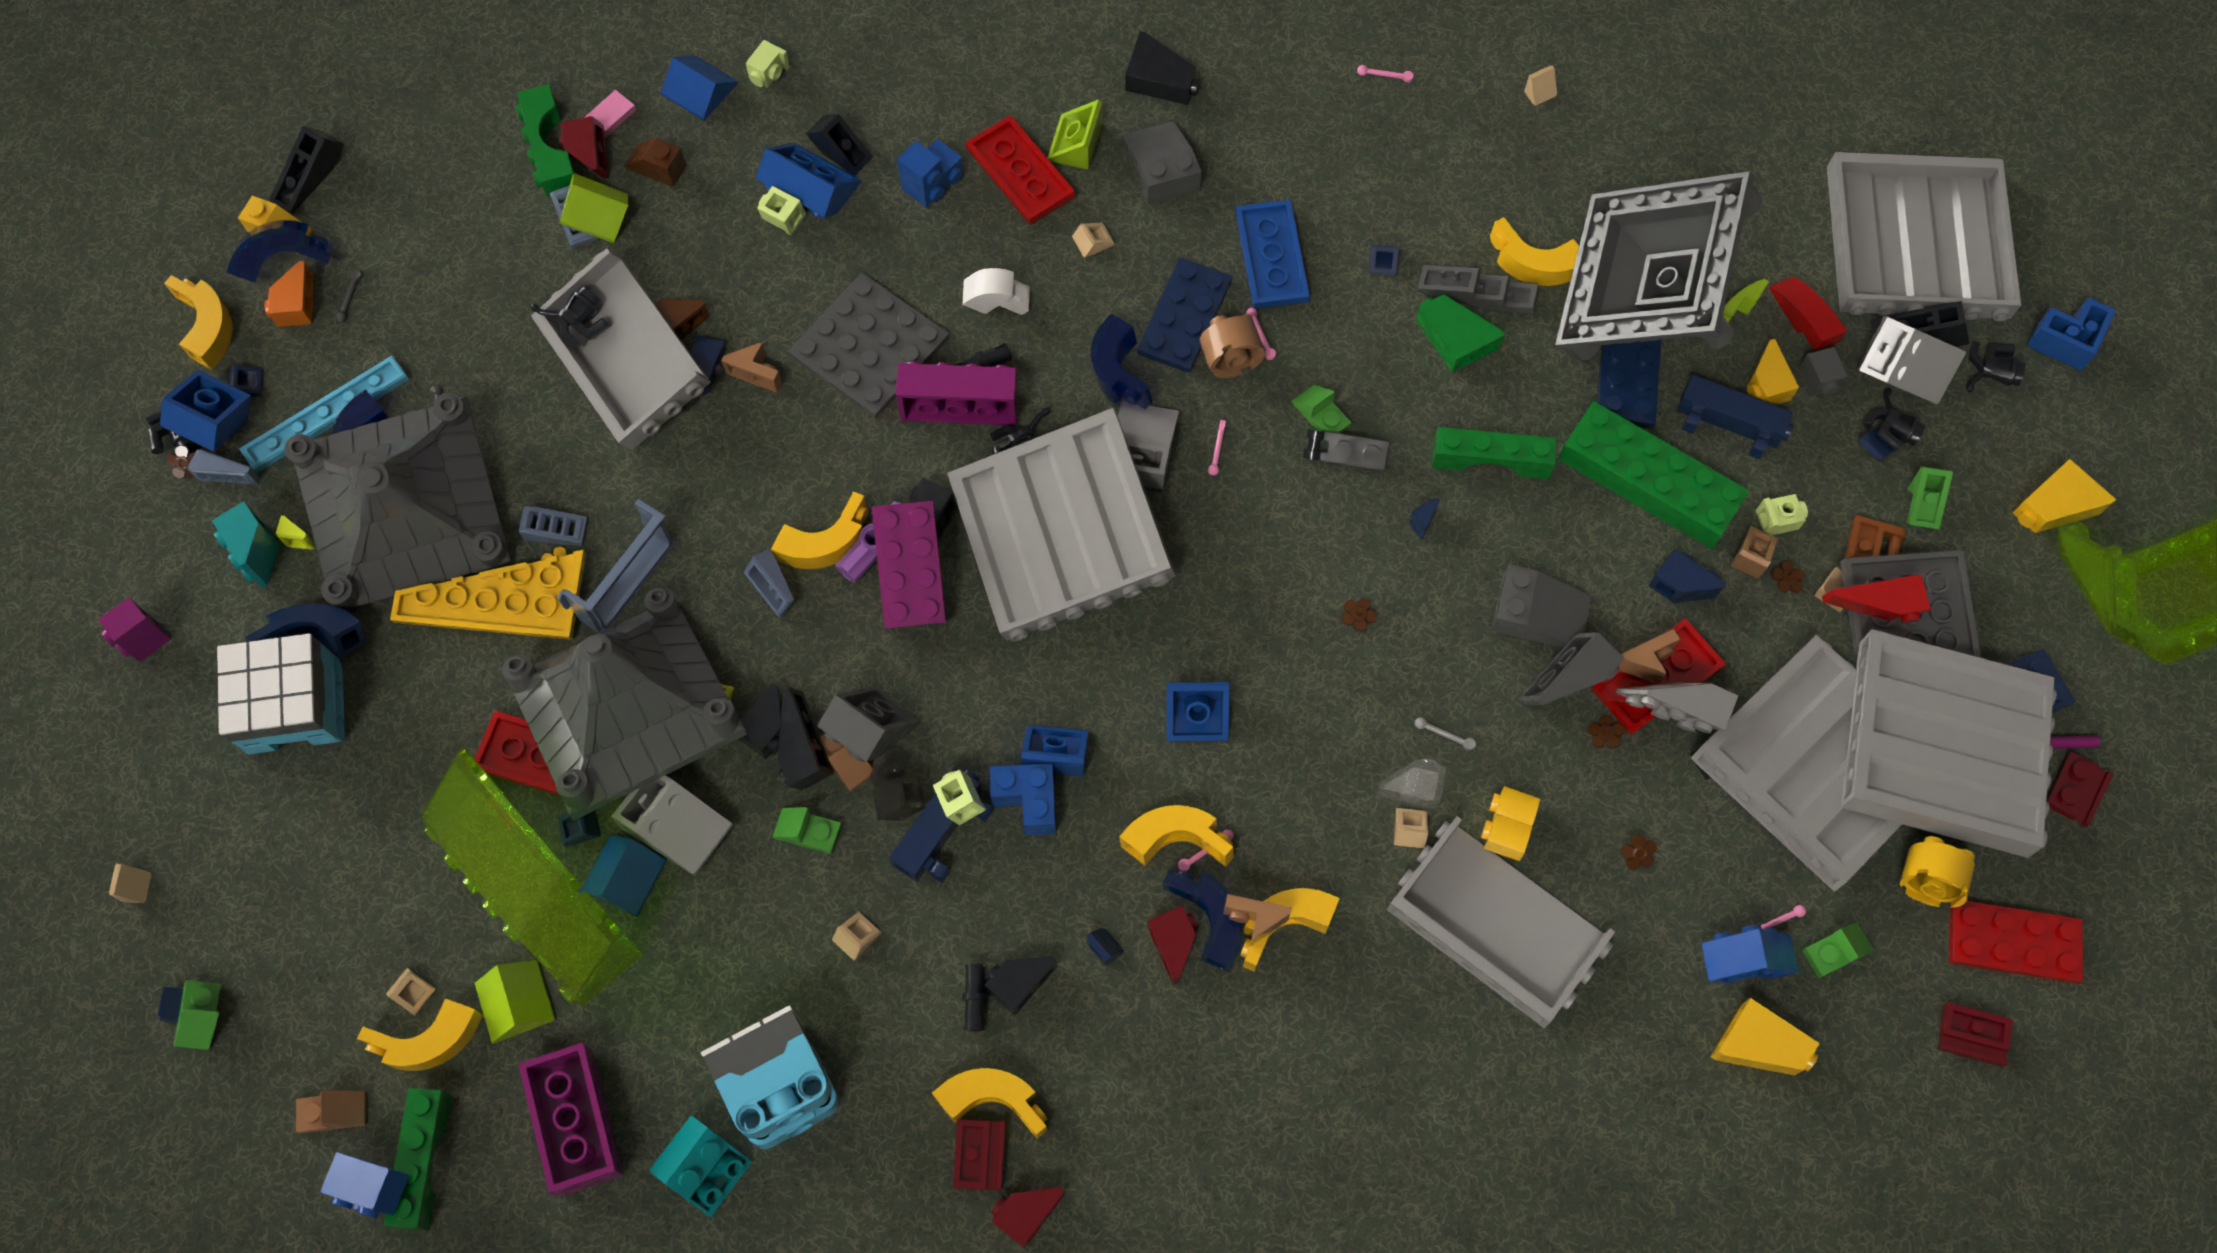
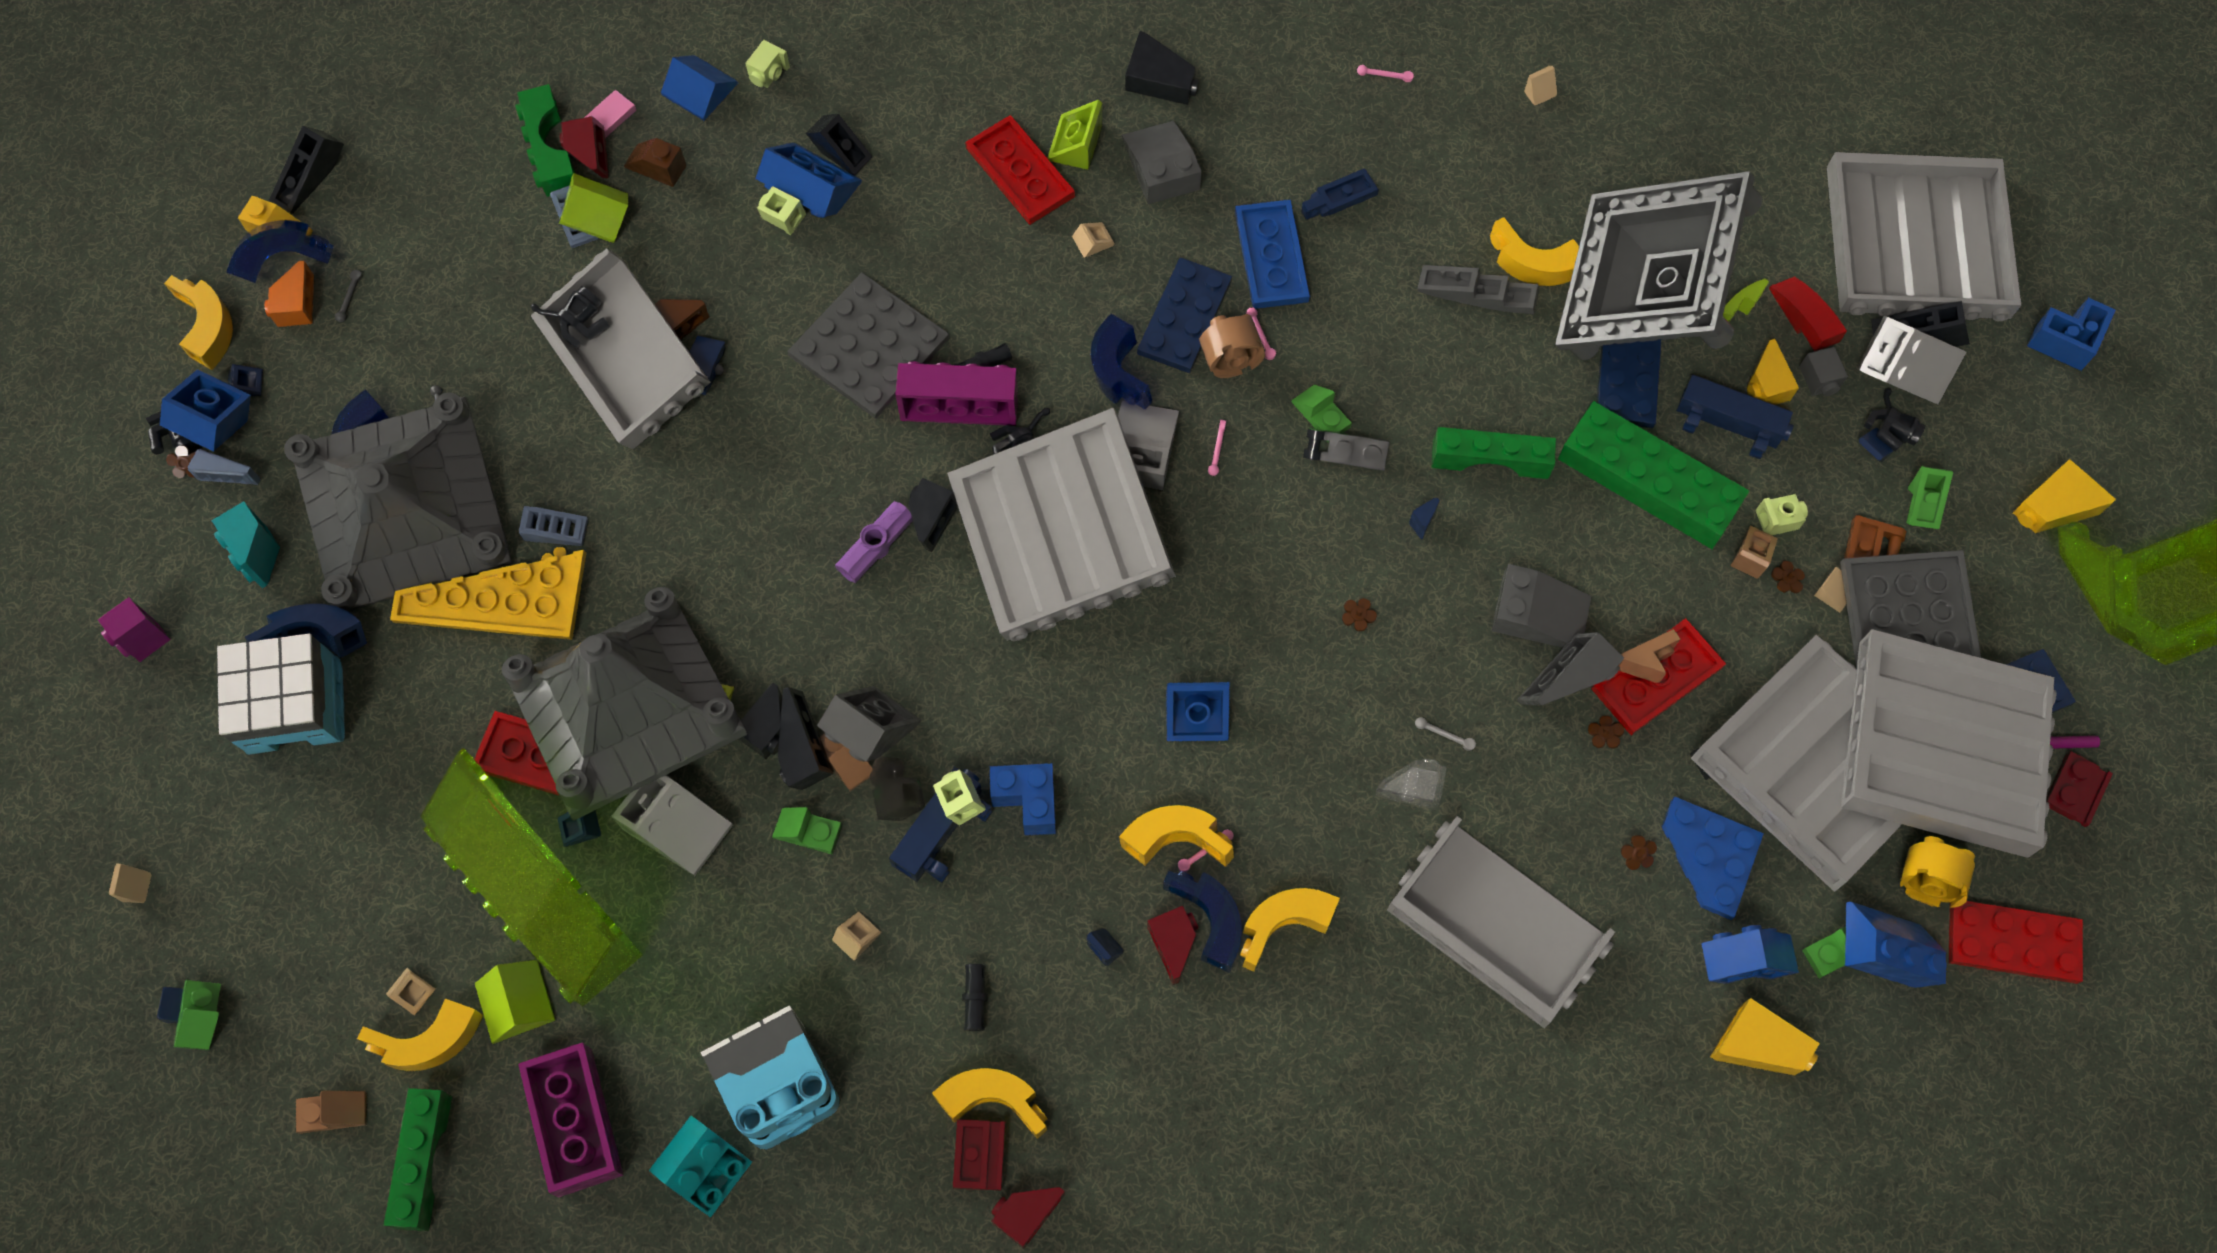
medium azure tile [239,356,409,474] -> none
neon yellow slope [276,515,316,550] -> none
brick [320,1152,409,1218] -> none
sand blue piece [558,499,676,633] -> none
blue slope [580,835,667,917] -> none
medium nougat slope [721,343,782,393] -> none
sand blue slope [744,549,794,618] -> none
yellow arch [771,491,869,569] -> none
magenta brick [872,501,946,629] -> none
blue brick [897,139,964,208] -> none
white brick [962,268,1030,315] -> none
black slope [985,957,1057,1016] -> none
blue slope [1021,725,1089,777] -> none
medium nougat slope [1223,894,1291,945] -> none
dark blue slope [1368,245,1400,276] -> none
tan slope [1394,808,1428,848] -> none
green slope [1416,294,1505,373] -> none
yellow brick [1480,786,1540,861] -> none
light grey slope [1616,682,1738,733] -> none
dark blue slope [1649,549,1726,603] -> none
bright pink hinge [1761,905,1806,929] -> none
red slope [1822,574,1931,624] -> none
dark red plate [1937,1002,2013,1067] -> none
black piece [1966,341,2026,392] -> none
none -> dark blue hinge [1301,169,1379,220]
none -> blue plate [1662,796,1764,920]
none -> blue slope [1845,902,1947,988]

